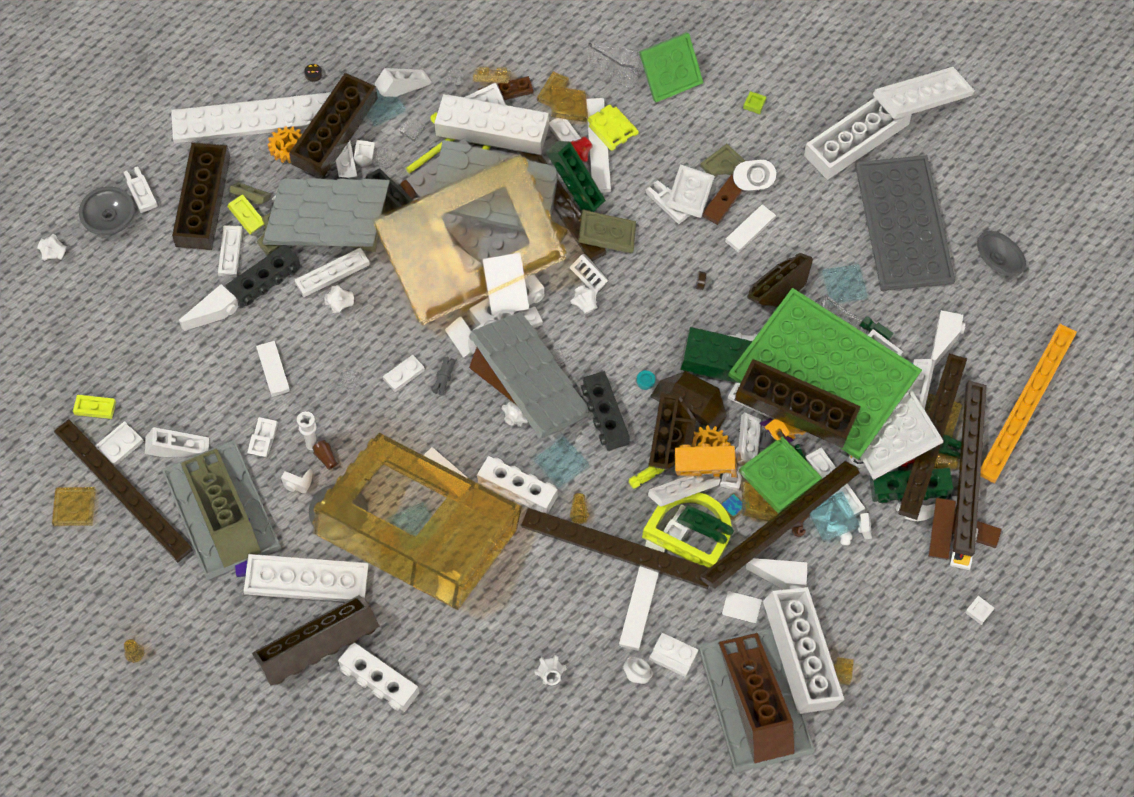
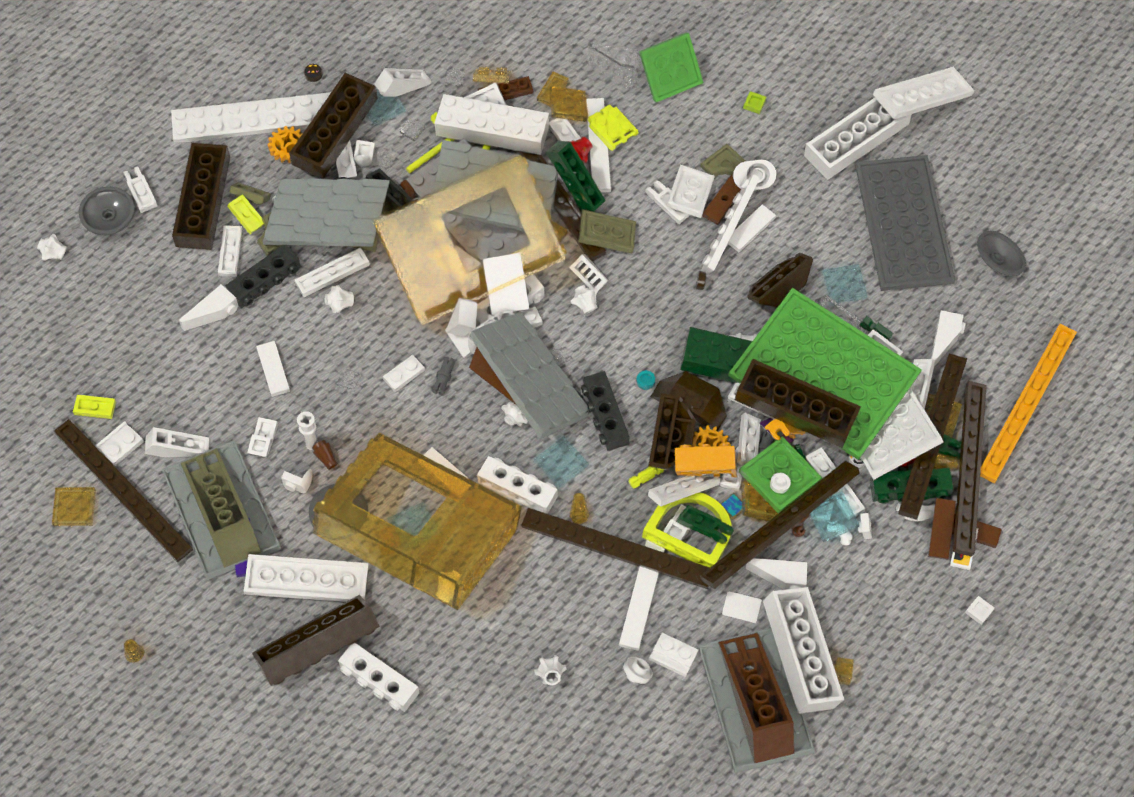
none -> white slope [446,298,477,337]
none -> white plate [701,174,760,274]
none -> white tile [770,473,791,493]

